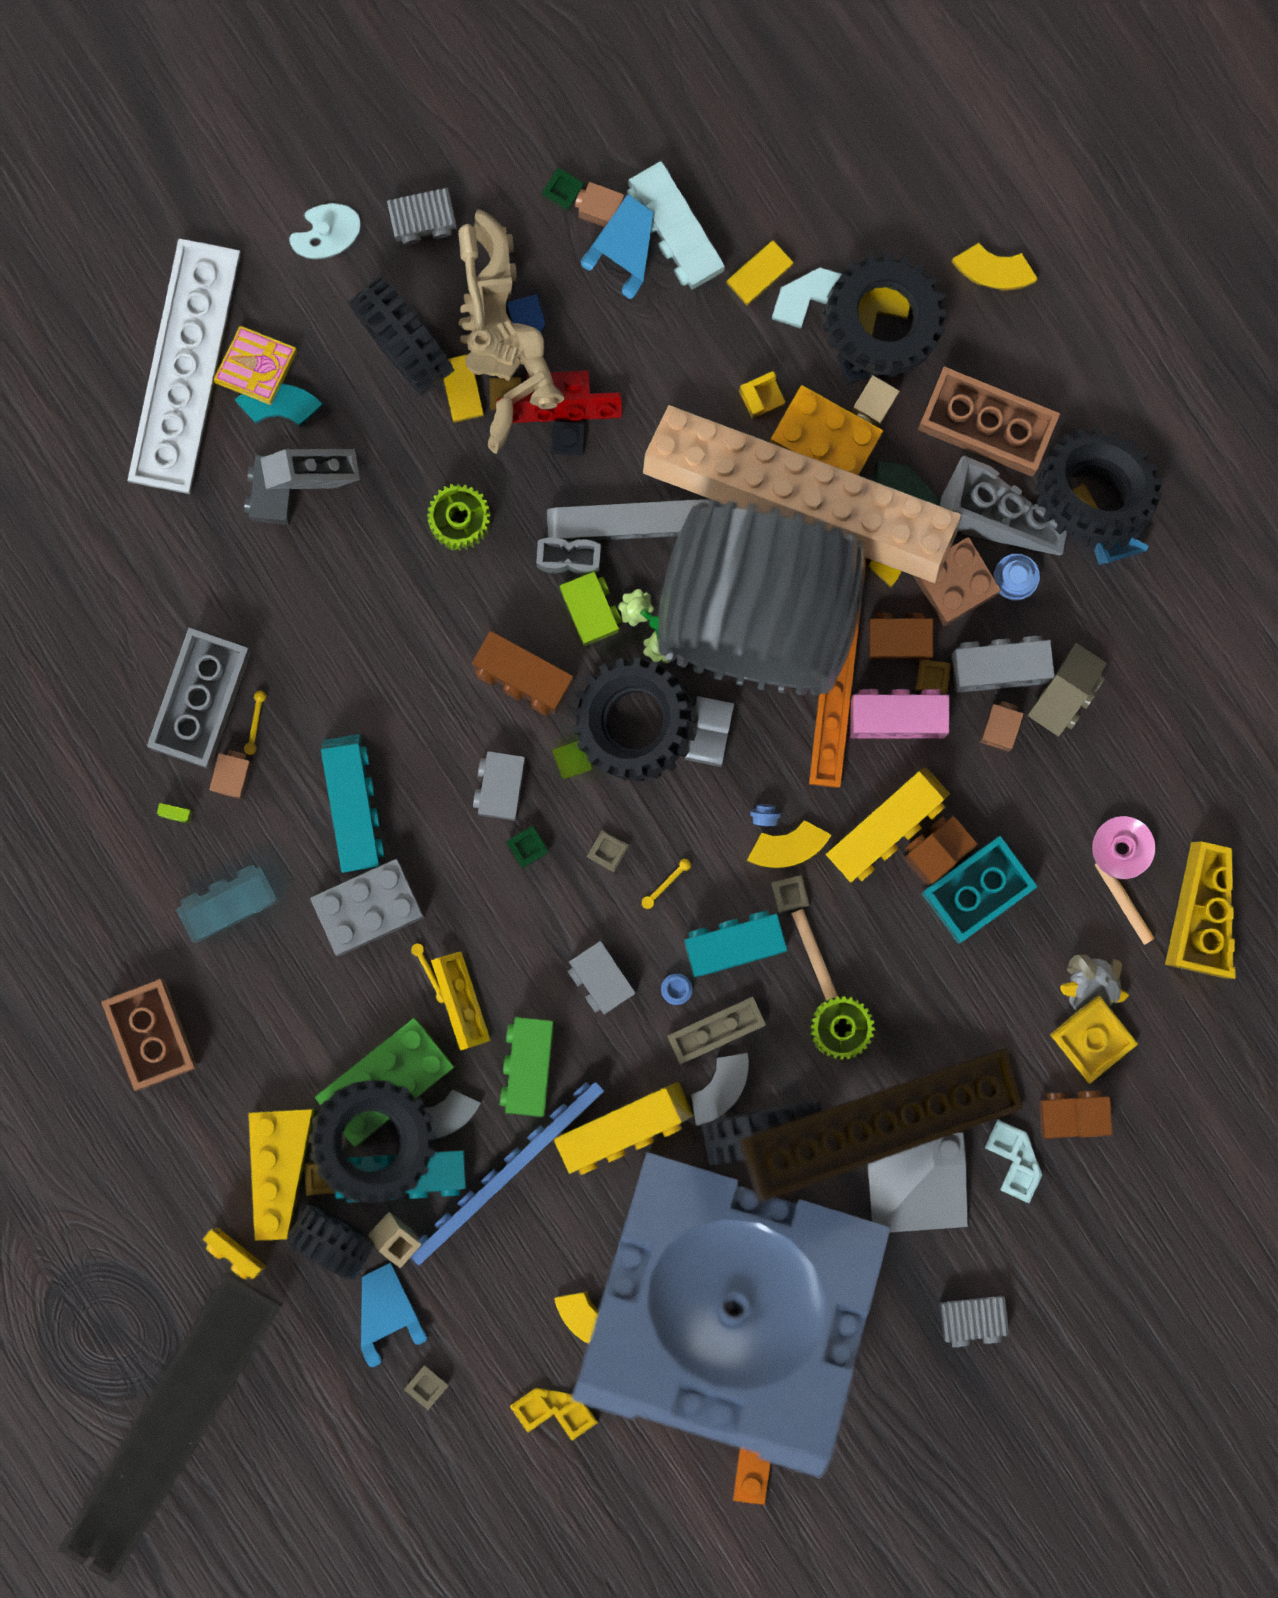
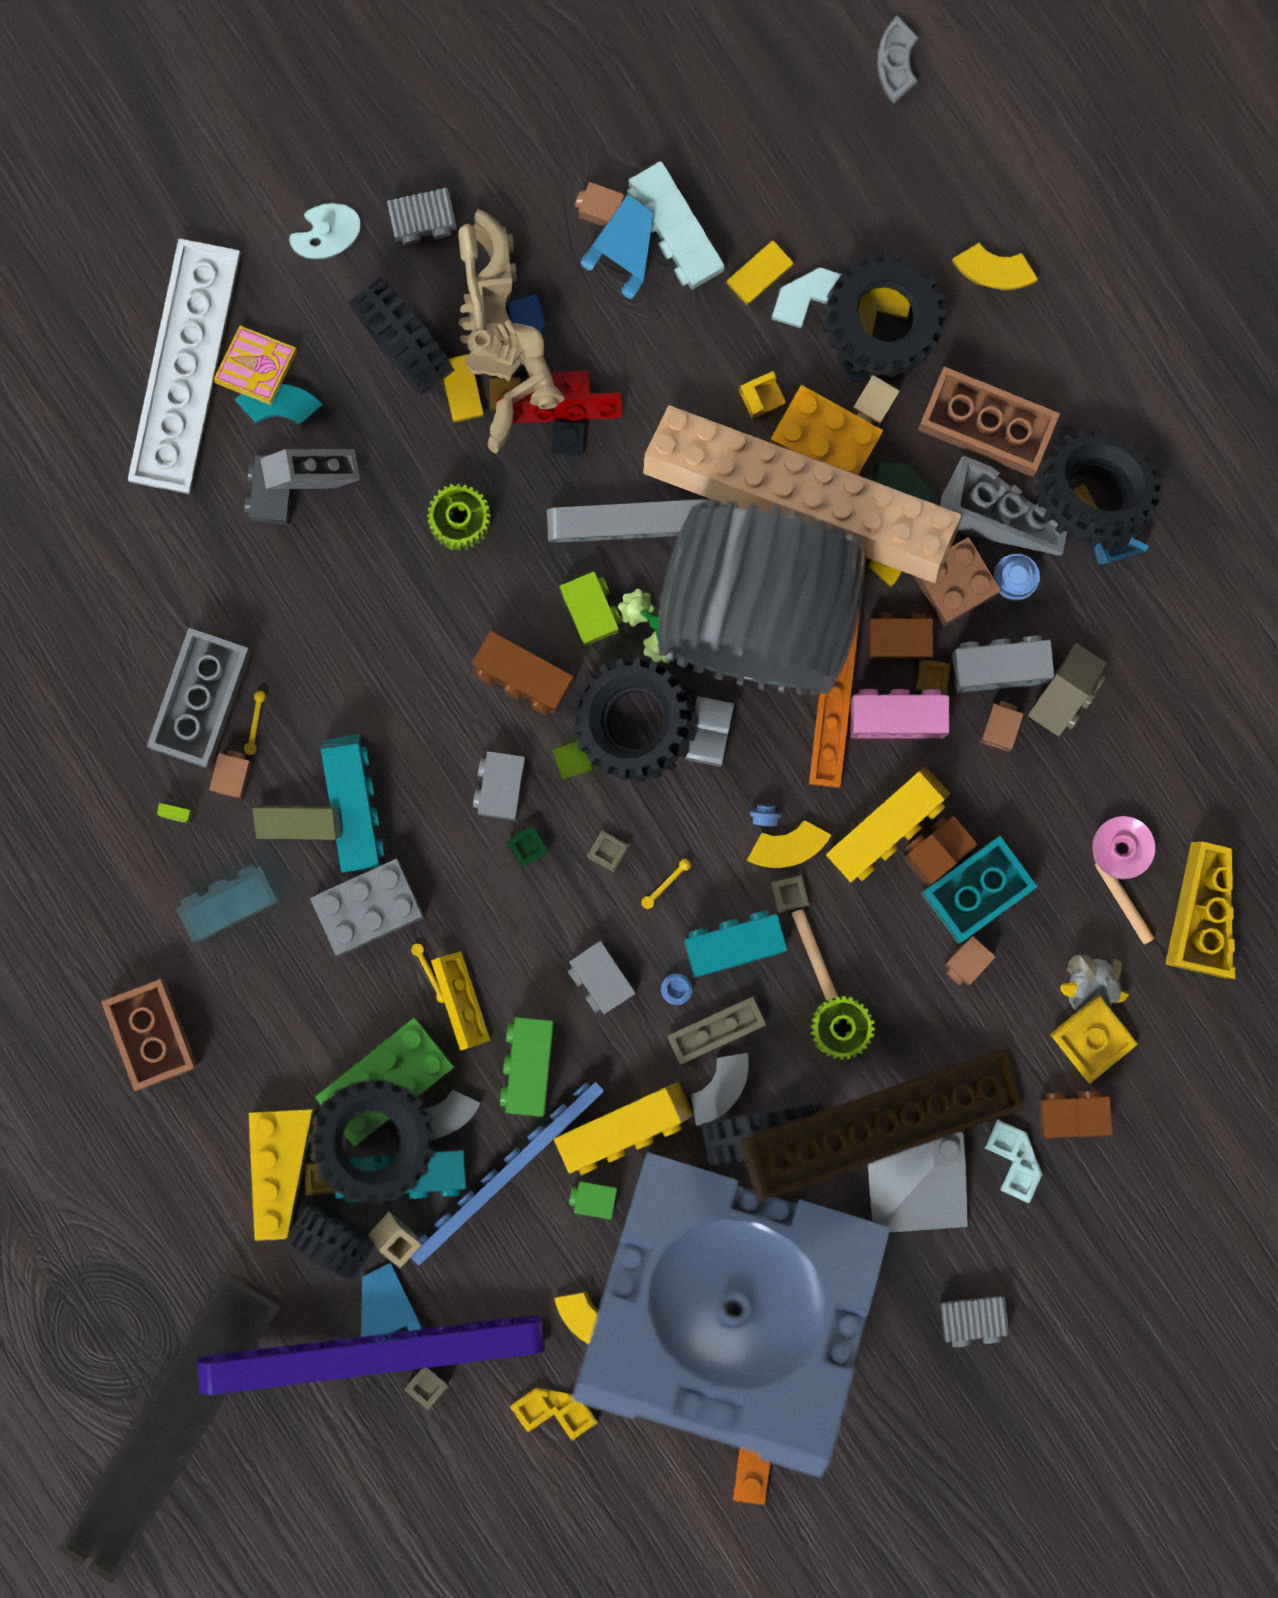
yellow plate [203,1227,267,1280] -> none
light grey brick [536,537,601,575] -> none
dark green plate [542,167,584,212] -> none
none -> dark purple beam [197,1316,545,1395]
none -> olive tile [252,806,341,840]
none -> bright green brick [569,1181,617,1220]
none -> light grey tile [877,16,919,104]
none -> nougat brick [944,936,995,986]

